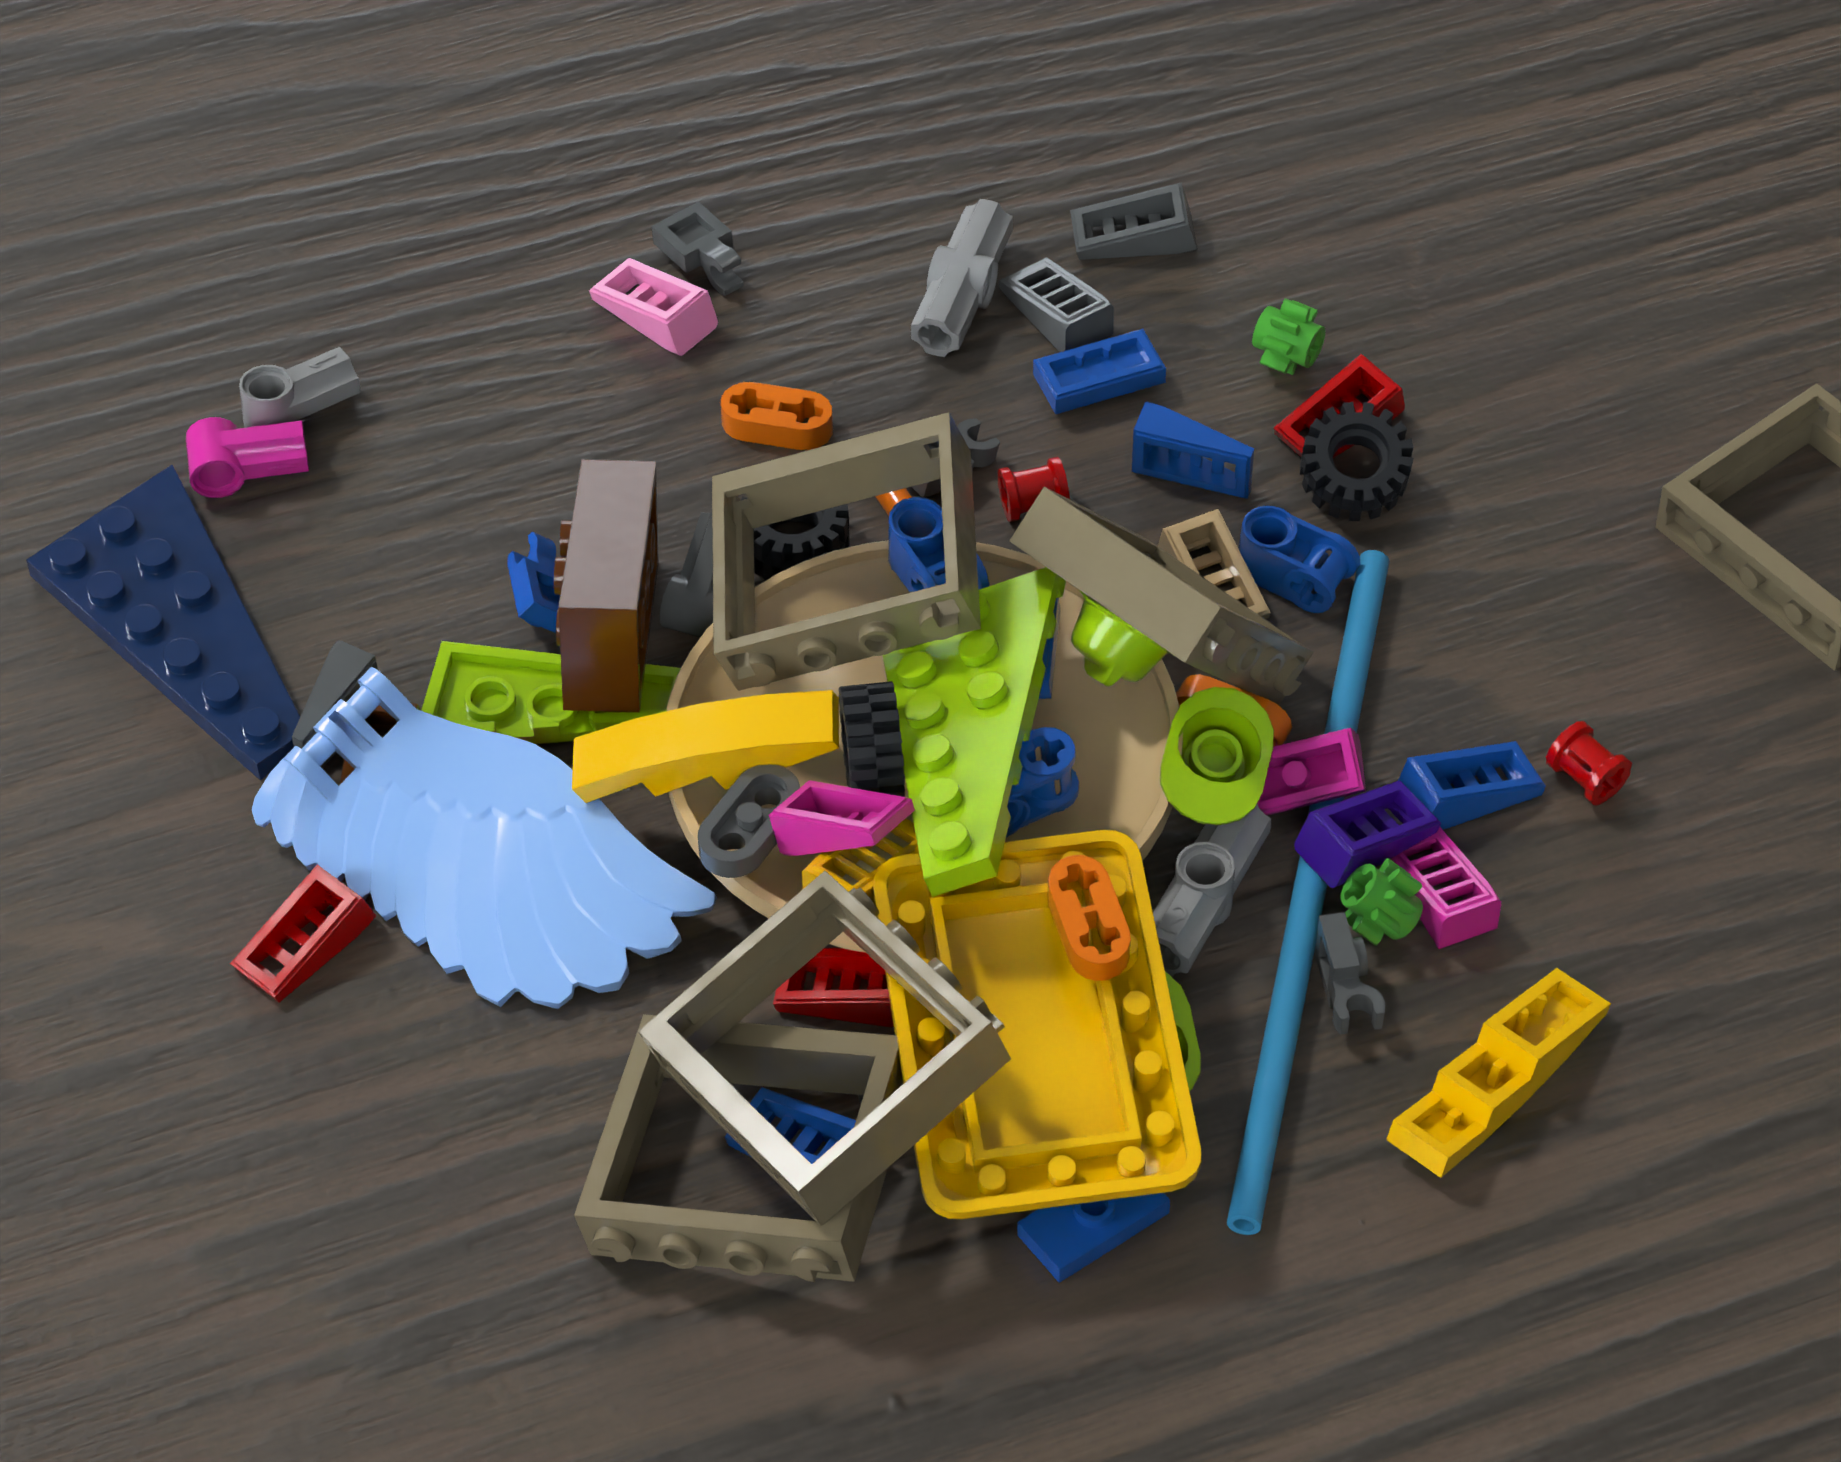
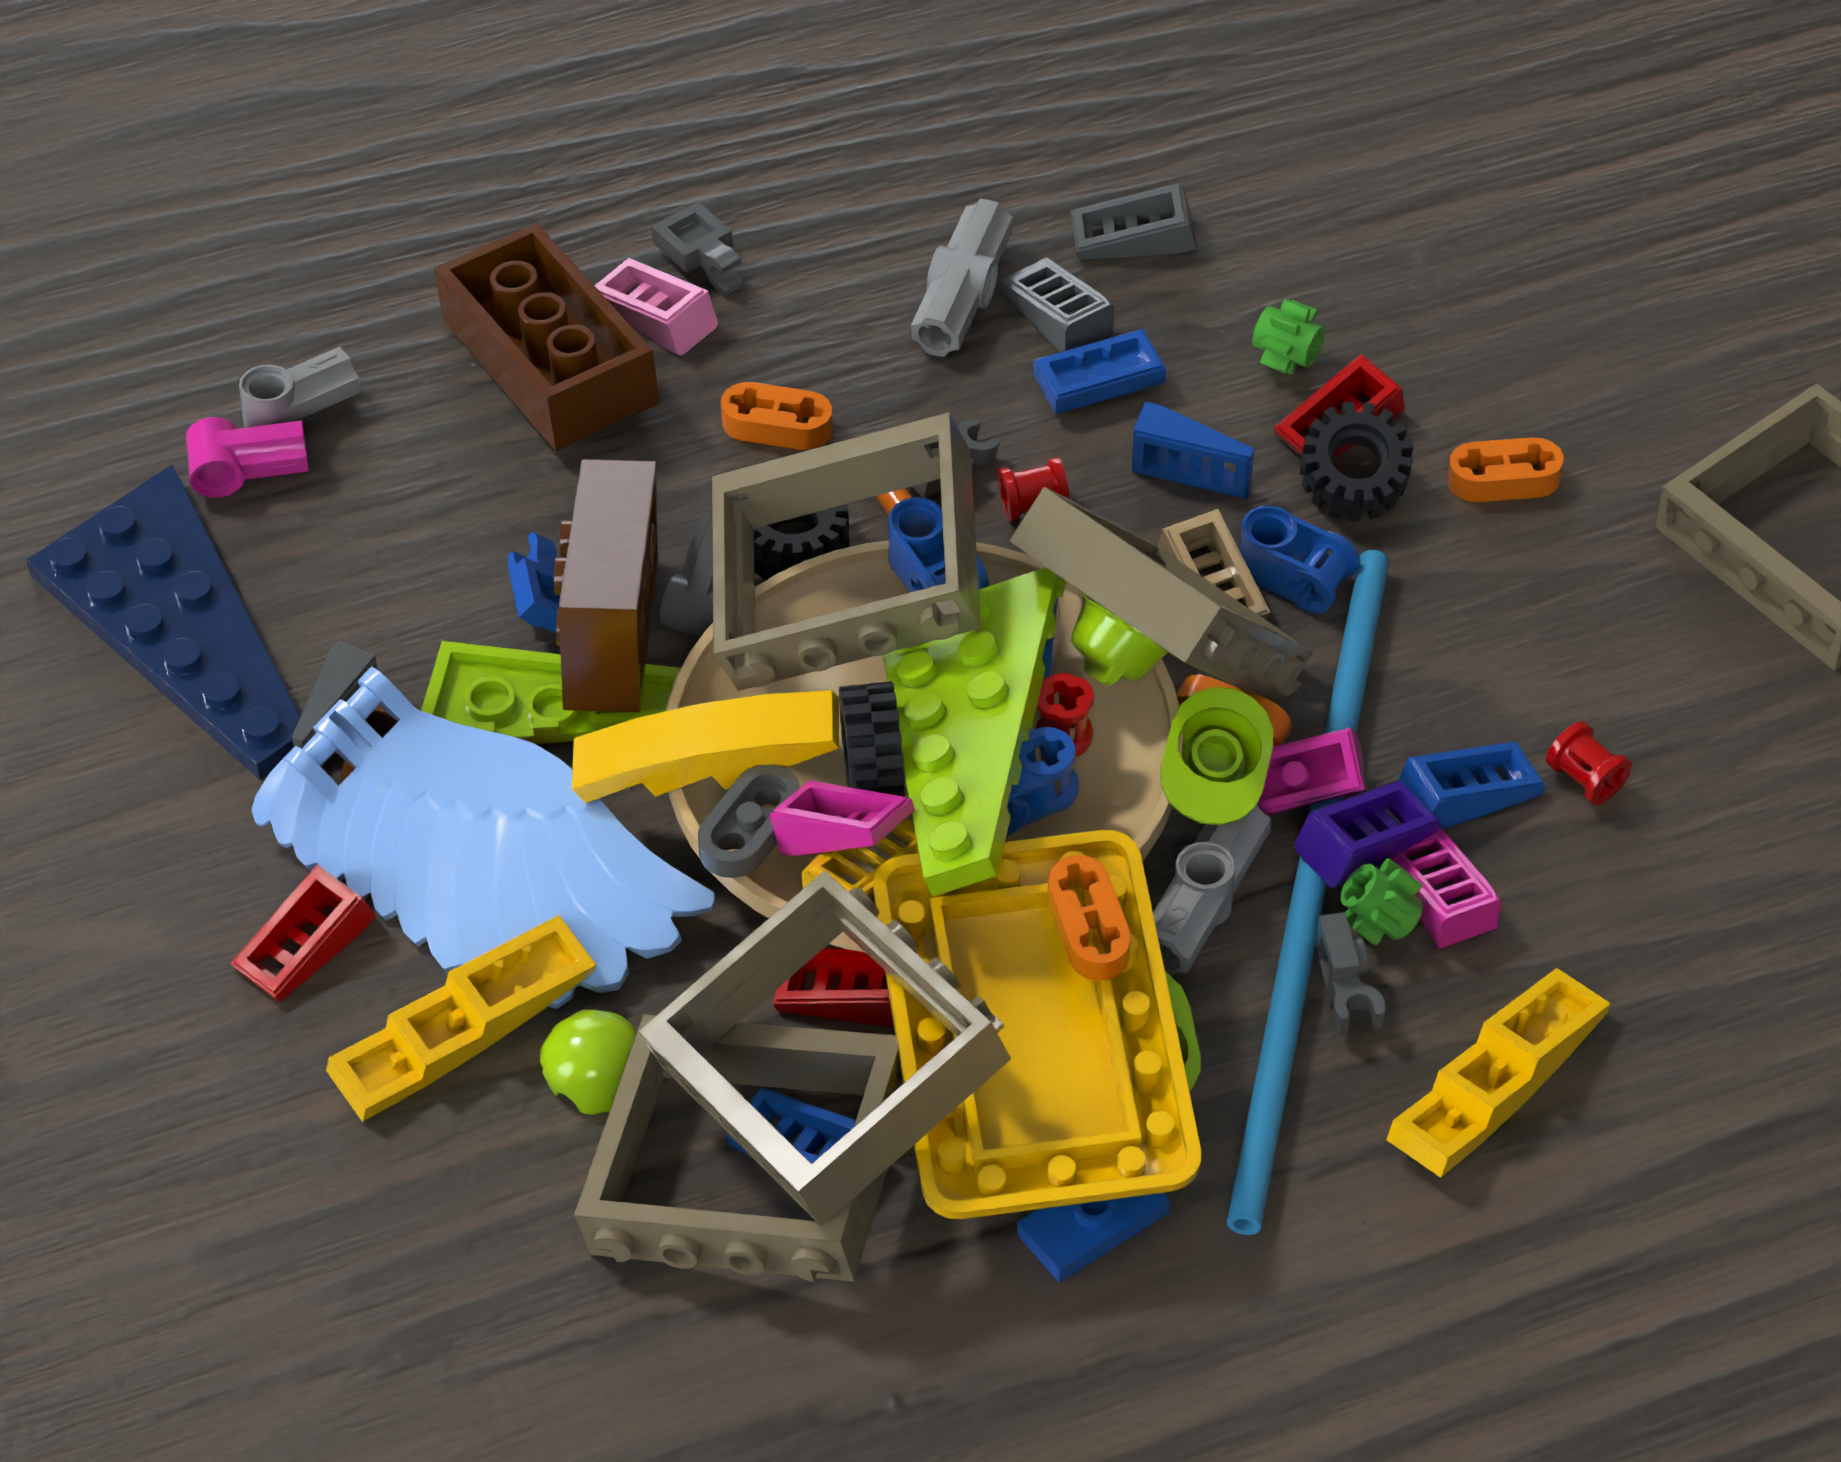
none -> yellow slope [326,915,596,1122]
none -> reddish brown brick [434,223,660,451]
none -> lime hair [540,1009,637,1115]
none -> red bush [1035,673,1094,758]
none -> orange beam [1447,437,1564,502]

